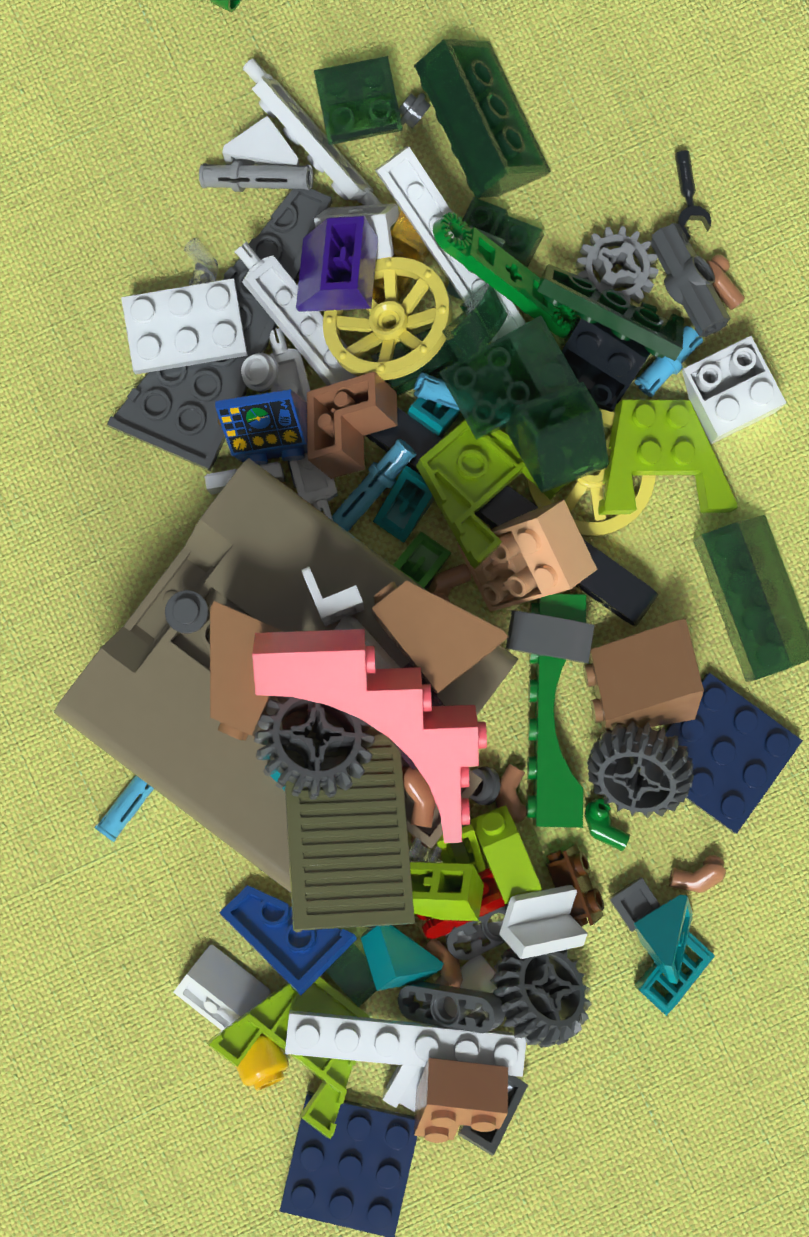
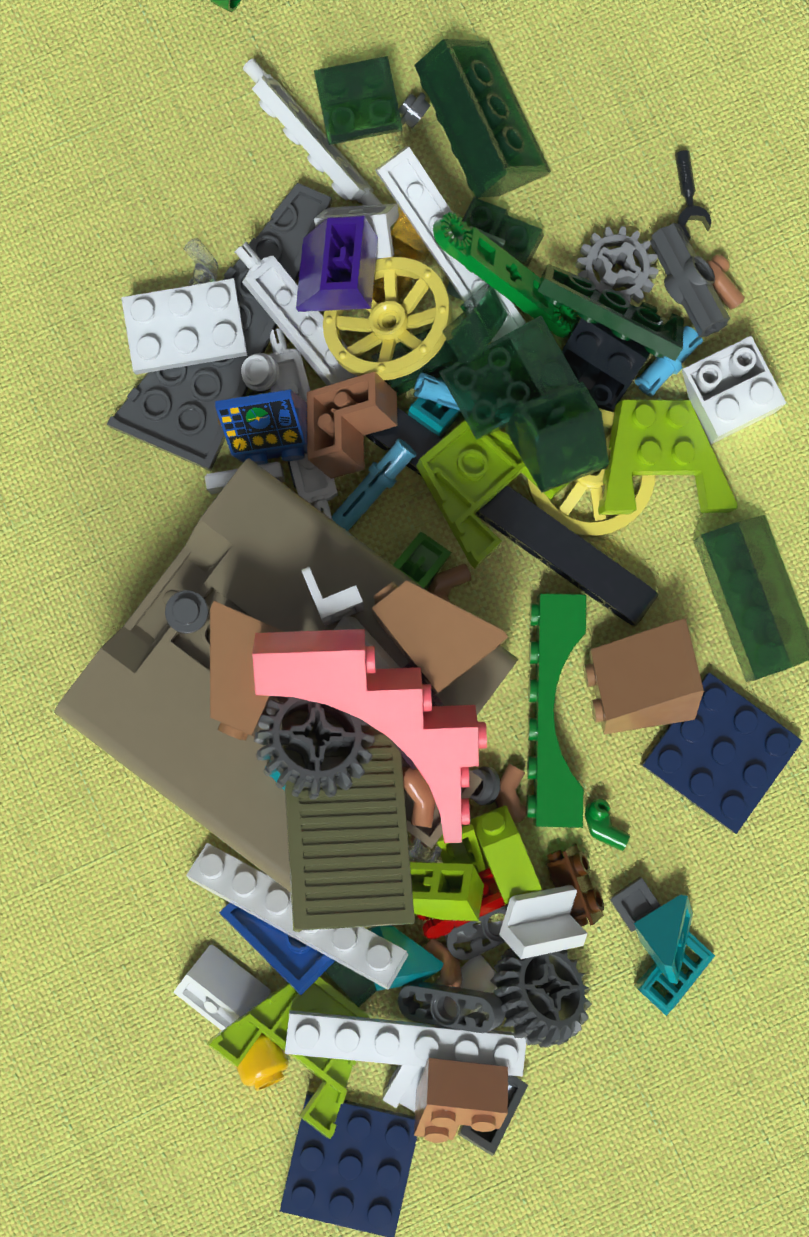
medium azure pin [94,775,154,842] -> none
light grey pin [199,161,313,192] -> none
white slope [222,116,299,166] -> none
teal slope [373,466,435,543] -> none
light nougat slope [457,500,597,612] -> none
dark grey slope [506,611,595,663] -> none
dark grey gear [587,721,694,819] -> none
nougat arm [669,855,726,893] -> none
none -> white plate [186,843,408,990]

